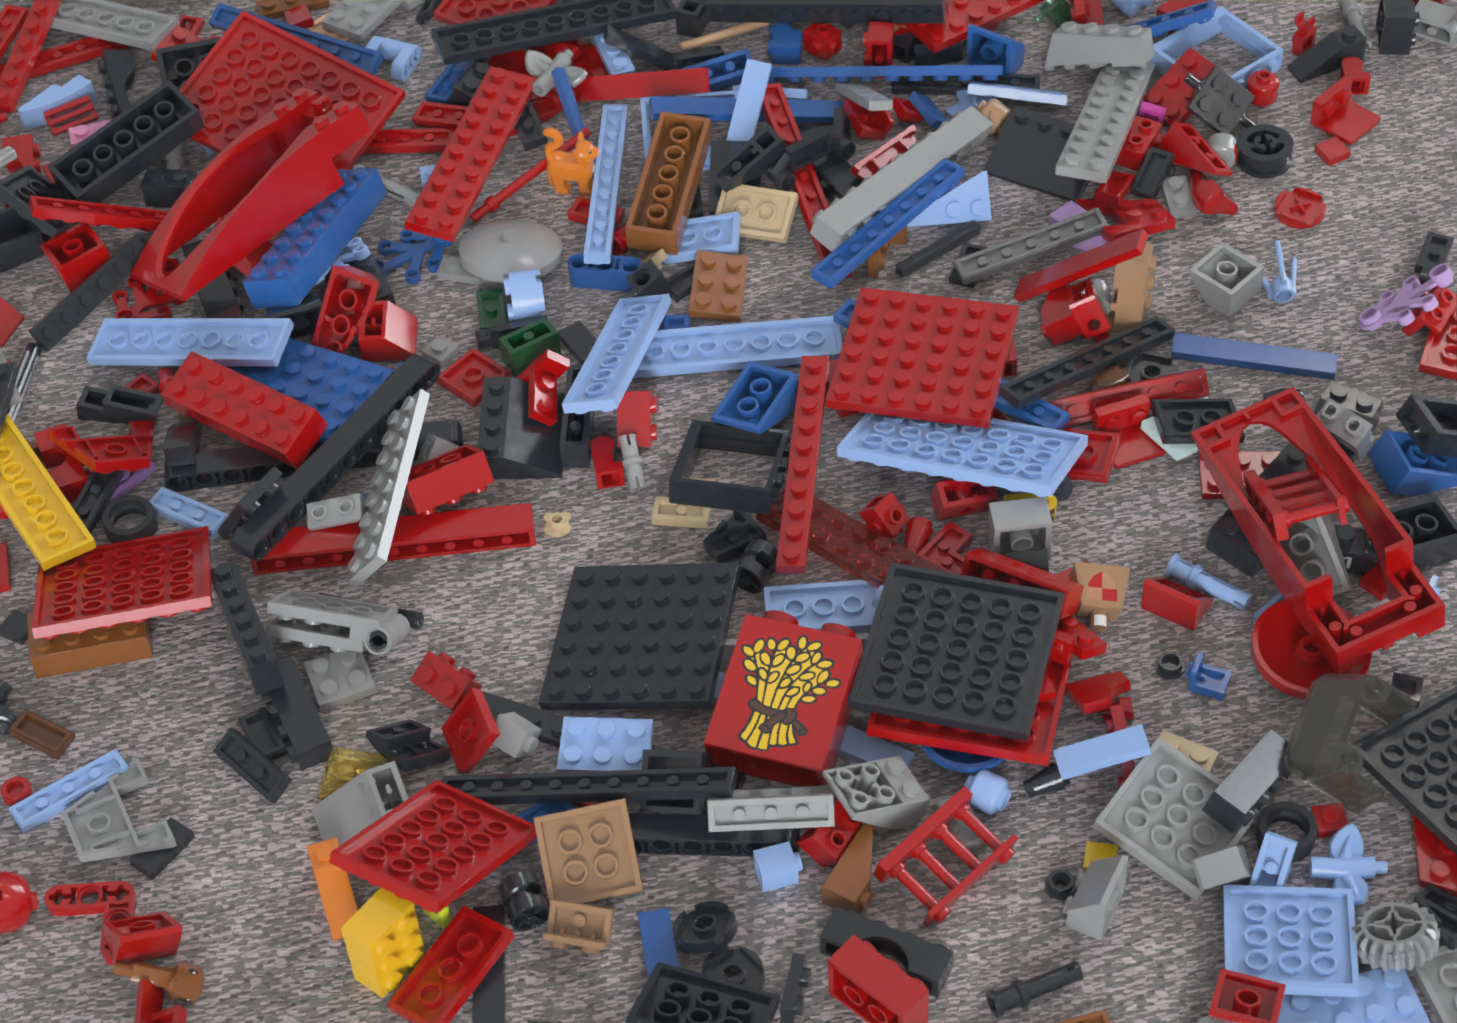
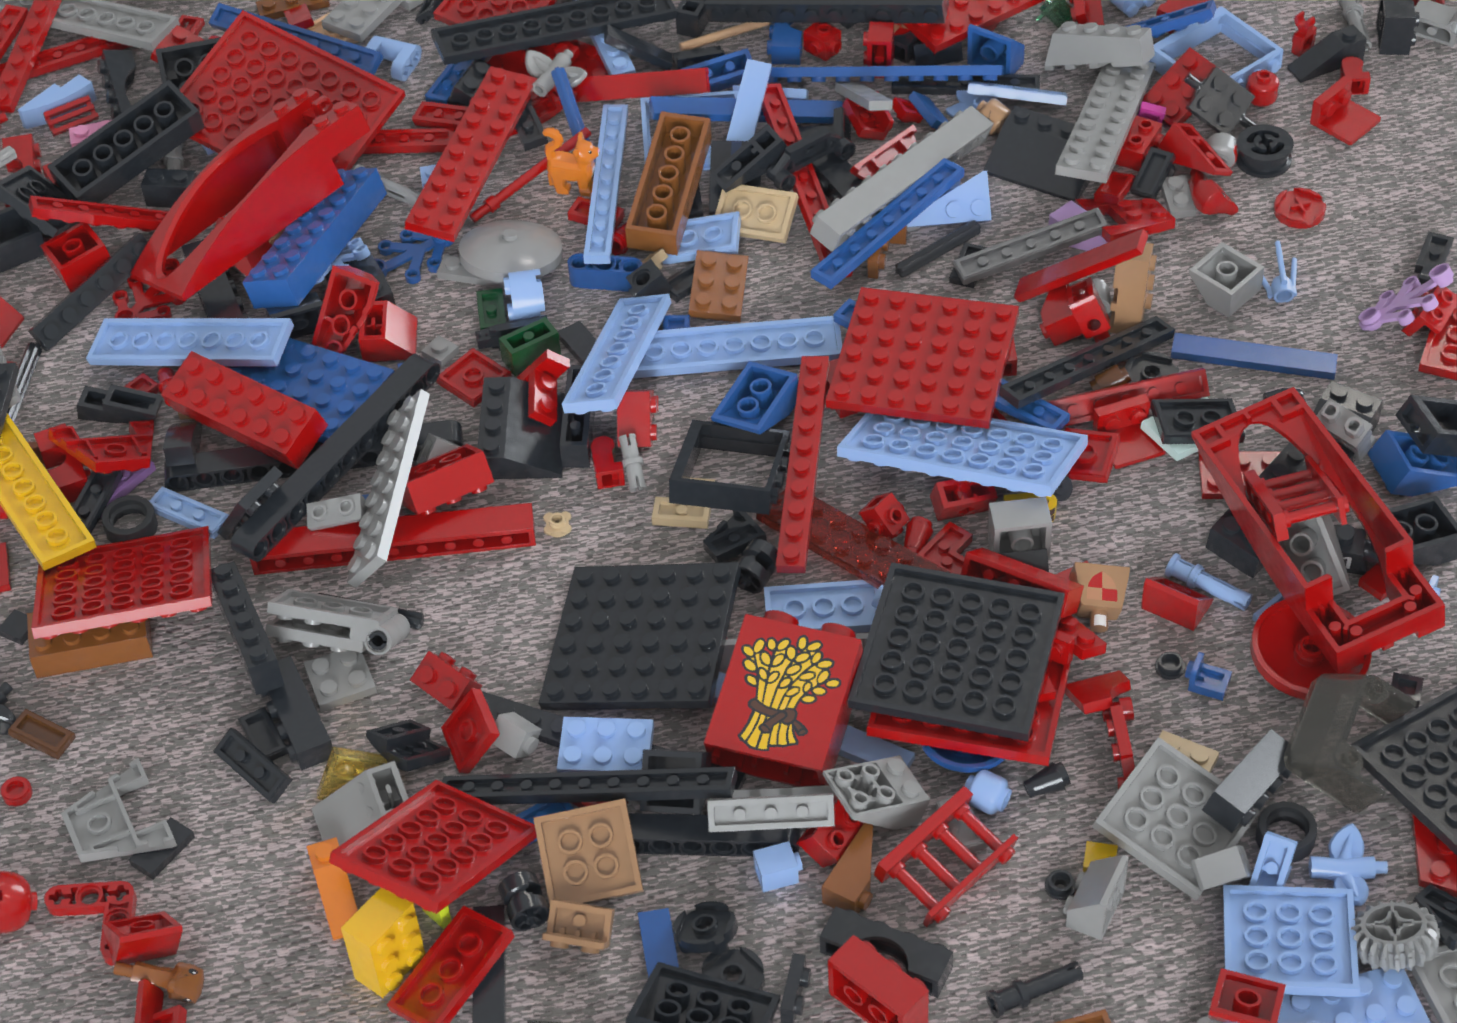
light blue tile [8,748,129,834] -> none
light blue tile [1053,724,1151,780] -> none
red plate [1310,803,1348,838] -> none
red tile [1314,136,1351,166] -> none

